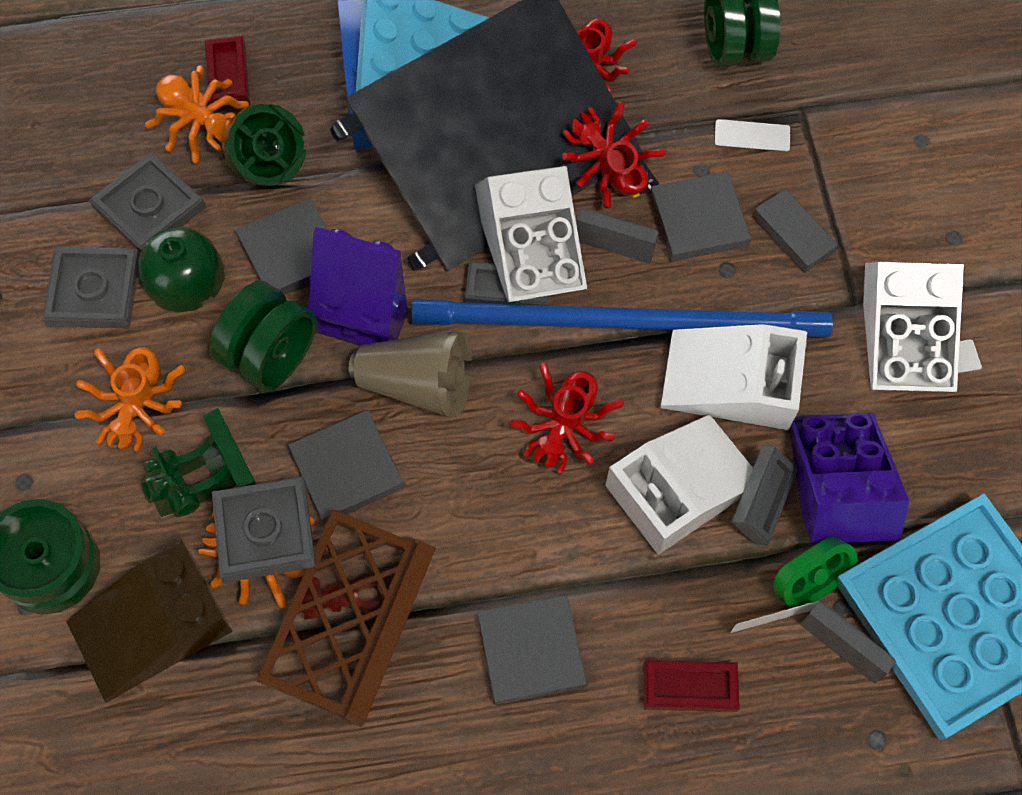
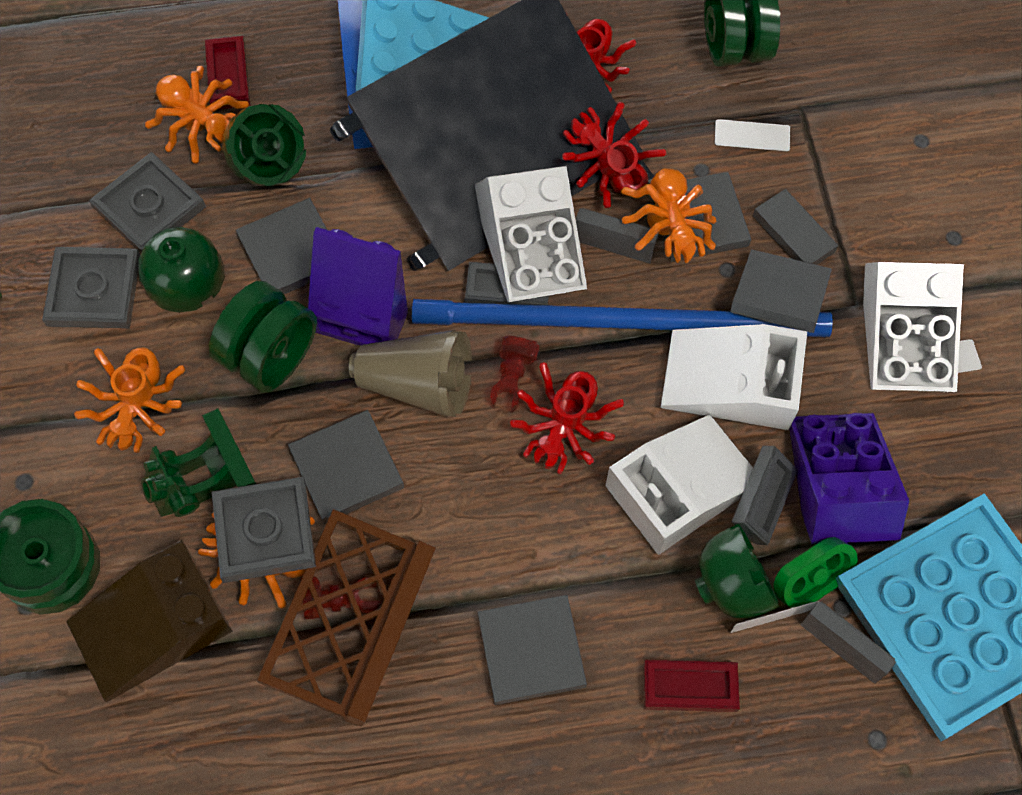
none -> clear red piece [490,336,540,413]
none -> orange animal [621,168,717,263]
none -> dark green cylinder [695,524,779,618]
none -> dark grey tile [731,249,832,333]

